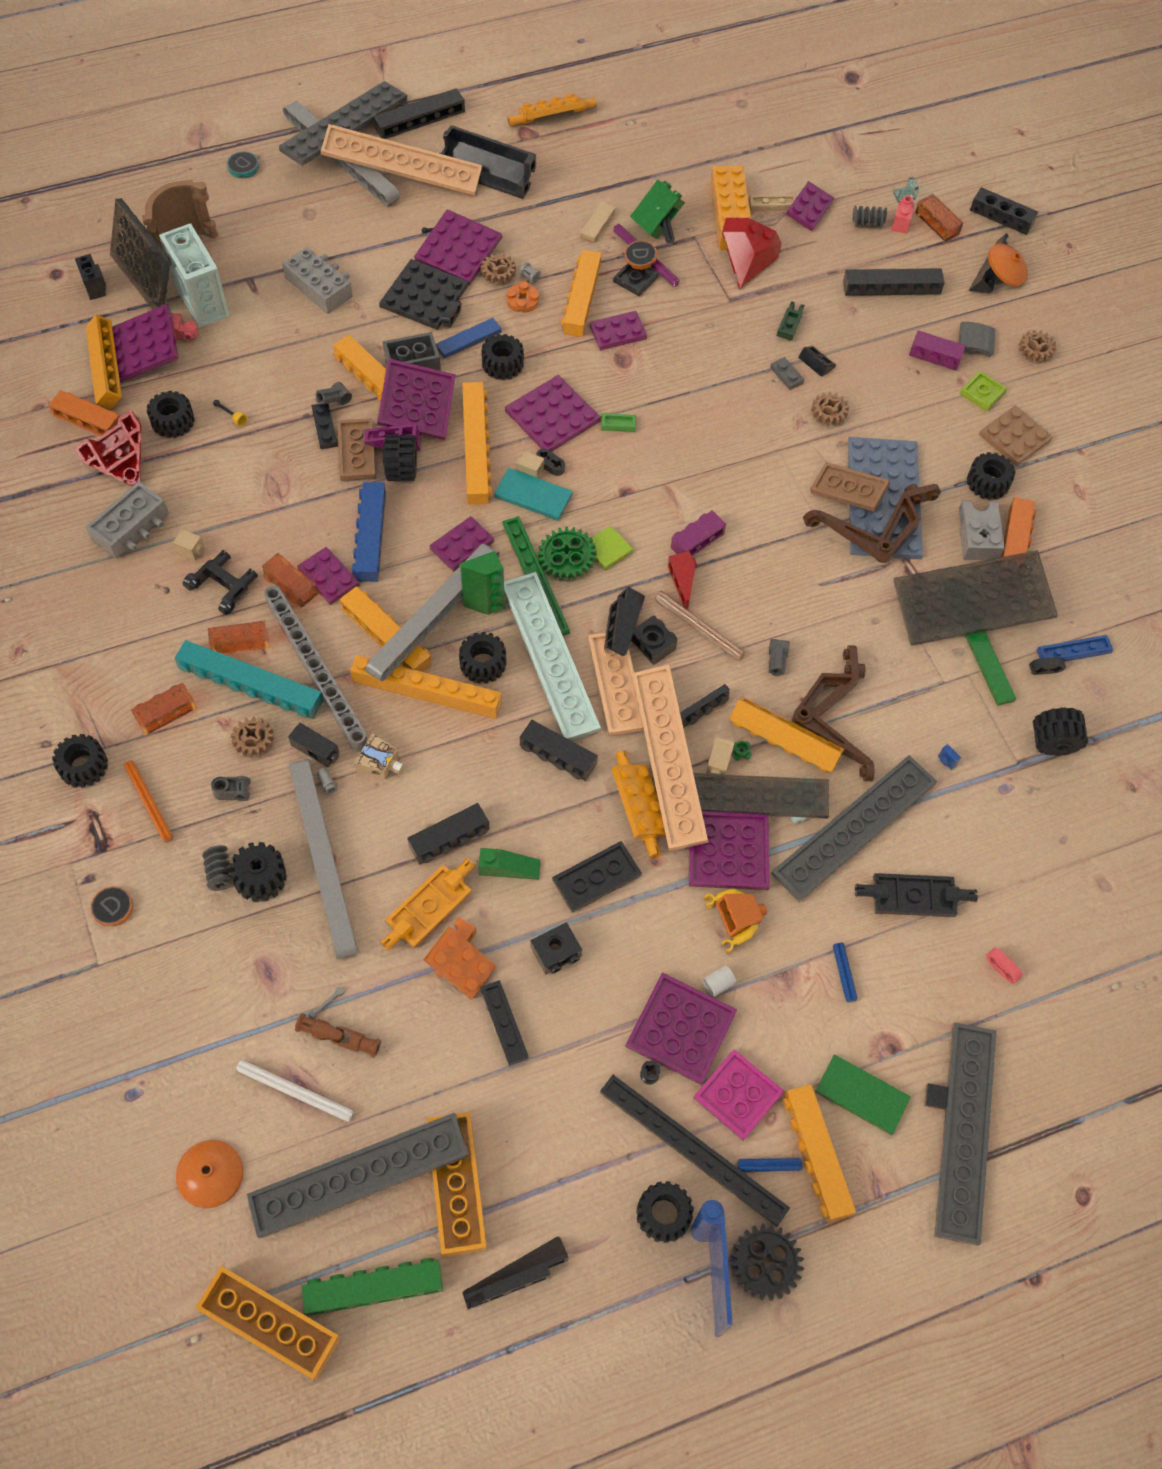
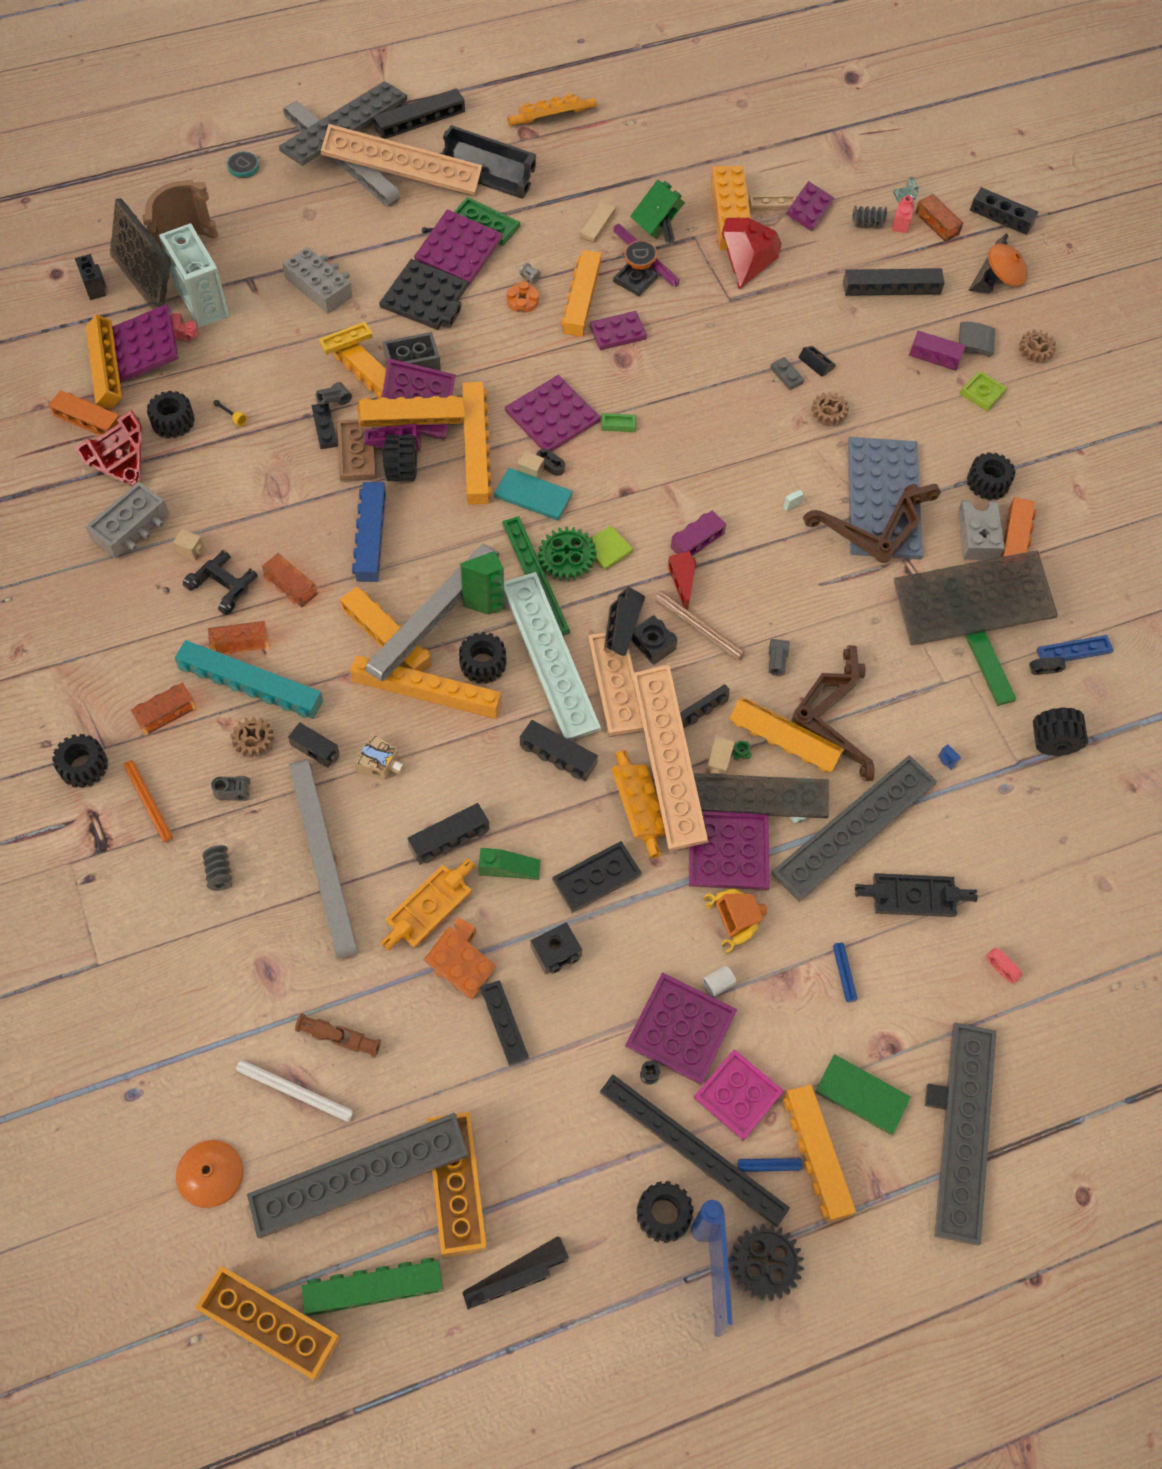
black tile [90,886,133,926] -> none
black wheel [230,842,287,902] -> none
light grey beam [264,586,367,752] -> none
magenta plate [297,547,360,605] -> none
light grey hinge [308,987,344,1019] -> none
light grey pin [316,768,337,794] -> none
magenta plate [430,516,494,572] -> none
blue tile [436,318,502,359] -> none
medium nougat gear [481,253,516,285] -> none
black tyre [481,334,524,380] -> none
dark green hinge [777,301,805,341] -> none
medium nougat plate [810,462,890,512] -> none
medium nougat plate [979,405,1053,467] -> none
none -> yellow plate [319,322,373,355]
none -> light orange brick [357,396,465,427]
none -> green tile [454,197,520,246]
none -> light aqua tile [783,490,804,512]

